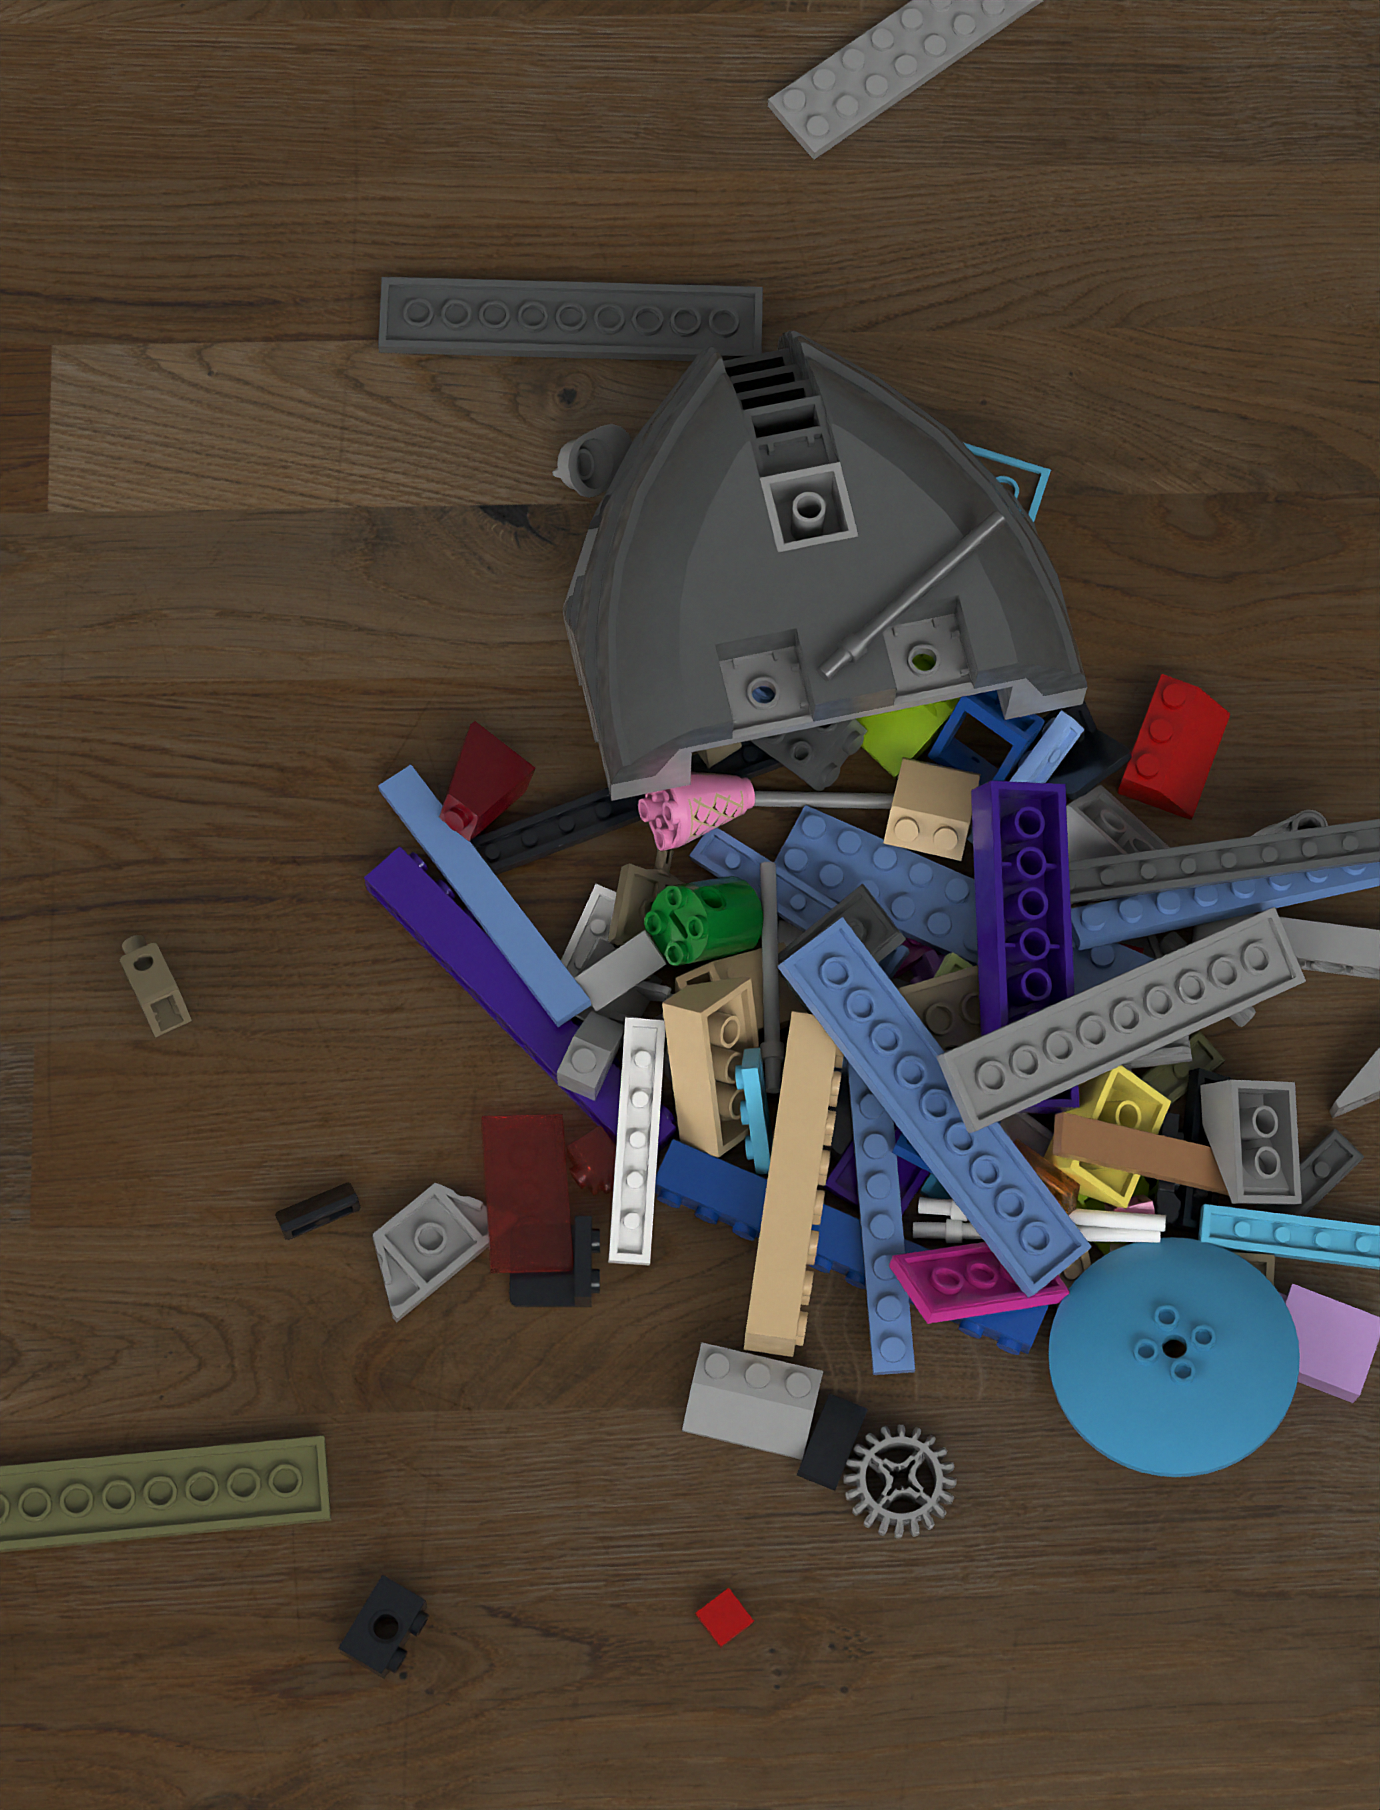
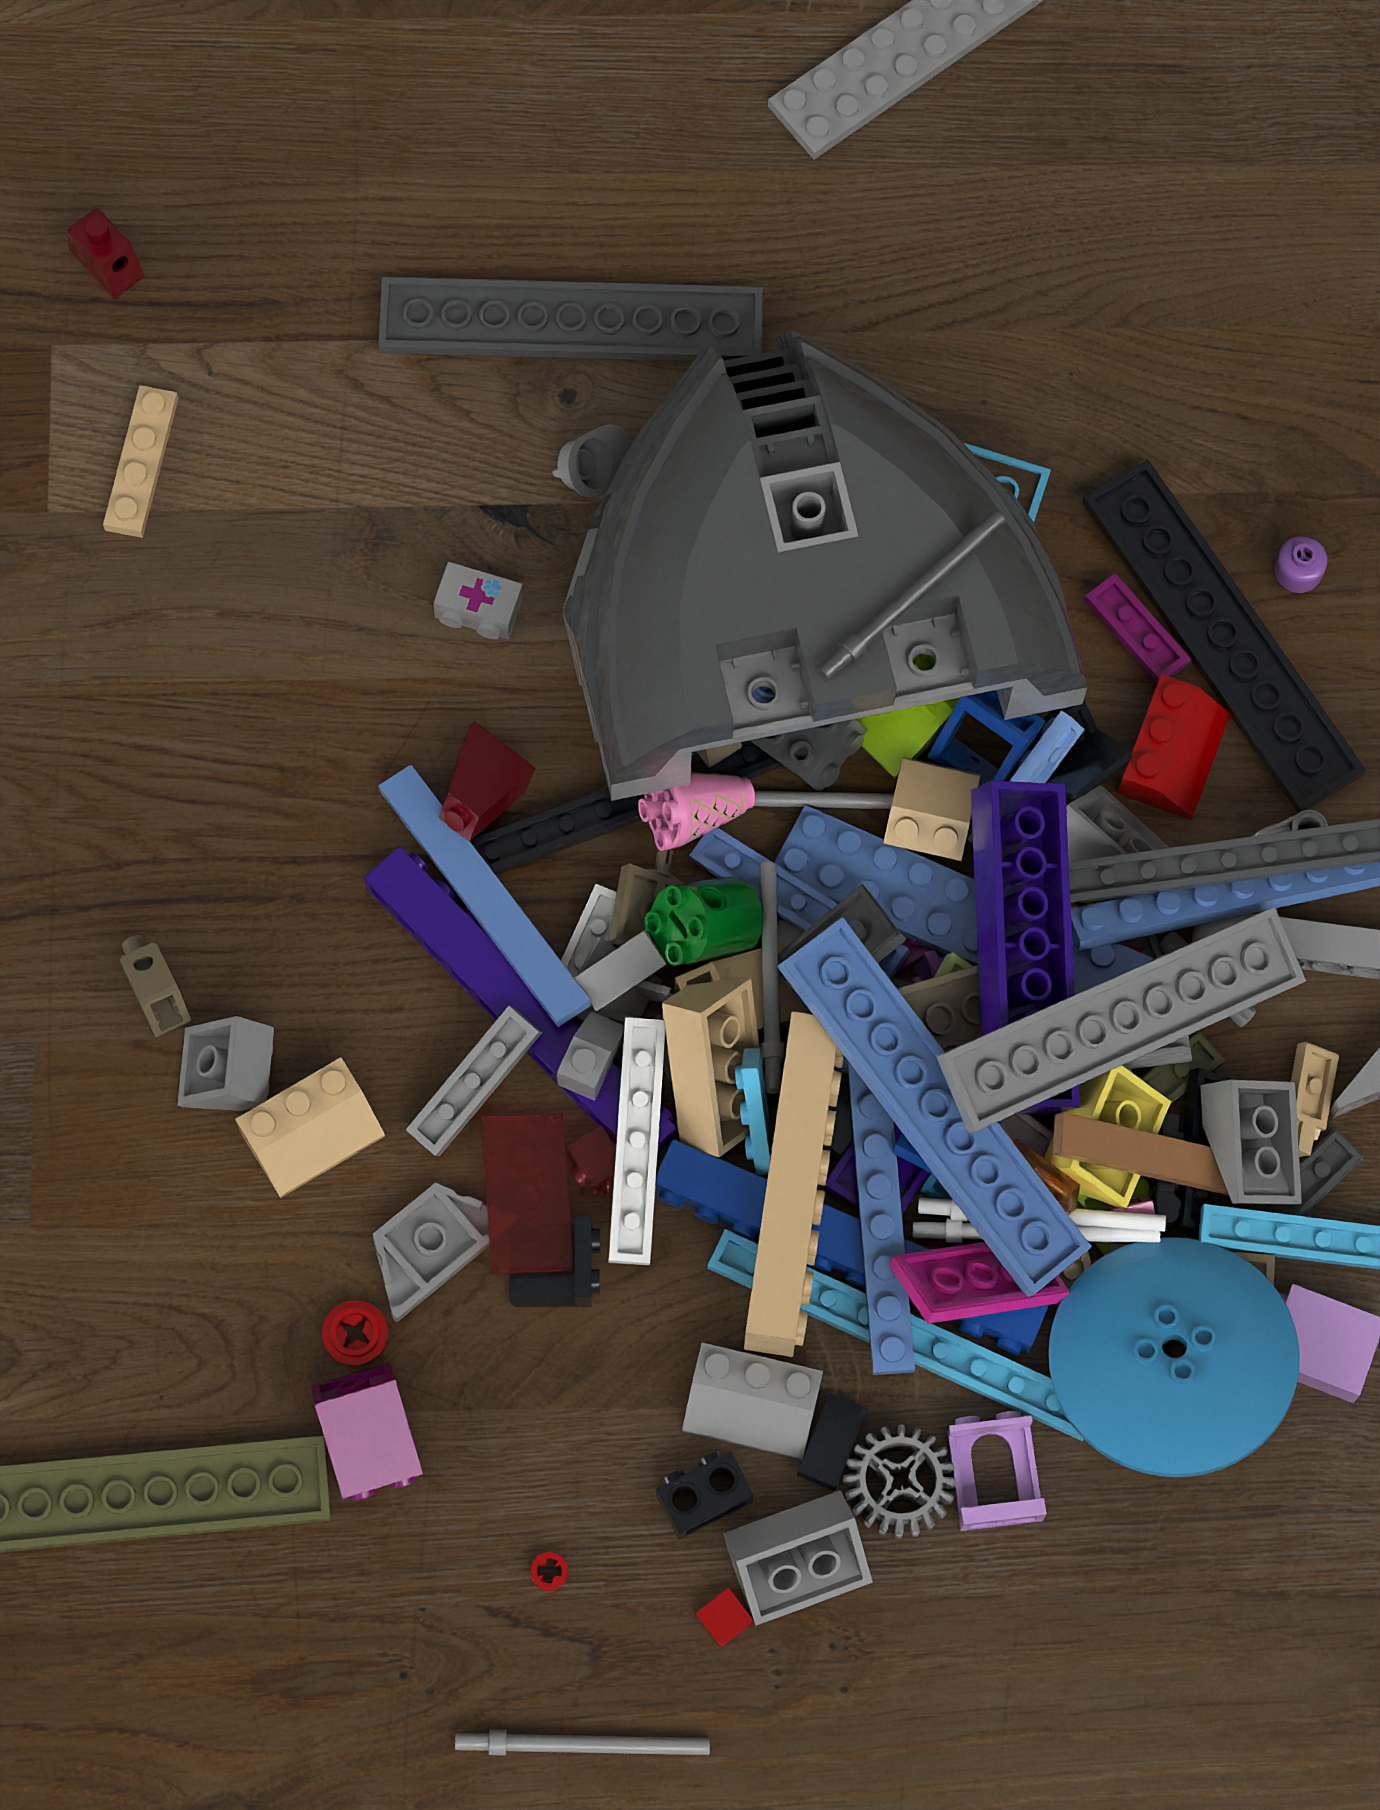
black slope [275,1182,361,1240] -> none
black brick [338,1575,429,1679] -> none
none -> dark red torso [67,208,144,300]
none -> tan plate [103,385,179,538]
none -> light grey slope [177,1016,274,1111]
none -> tan slope [235,1057,385,1198]
none -> slope [311,1362,423,1500]
none -> red gear [322,1300,388,1367]
none -> light grey plate [406,1006,543,1157]
none -> light grey brick [433,562,524,639]
none -> light grey bar [455,1729,710,1755]
none -> red bush [531,1552,568,1591]
none -> black brick [656,1451,754,1540]
none -> medium azure plate [707,1229,1084,1441]
none -> light grey slope [723,1490,873,1626]
none -> lavender panel [947,1411,1047,1531]
none -> black plate [1082,460,1366,813]
none -> magenta plate [1084,573,1191,684]
none -> medium lavender head [1274,536,1327,593]
none -> tan hinge [1291,1042,1339,1157]

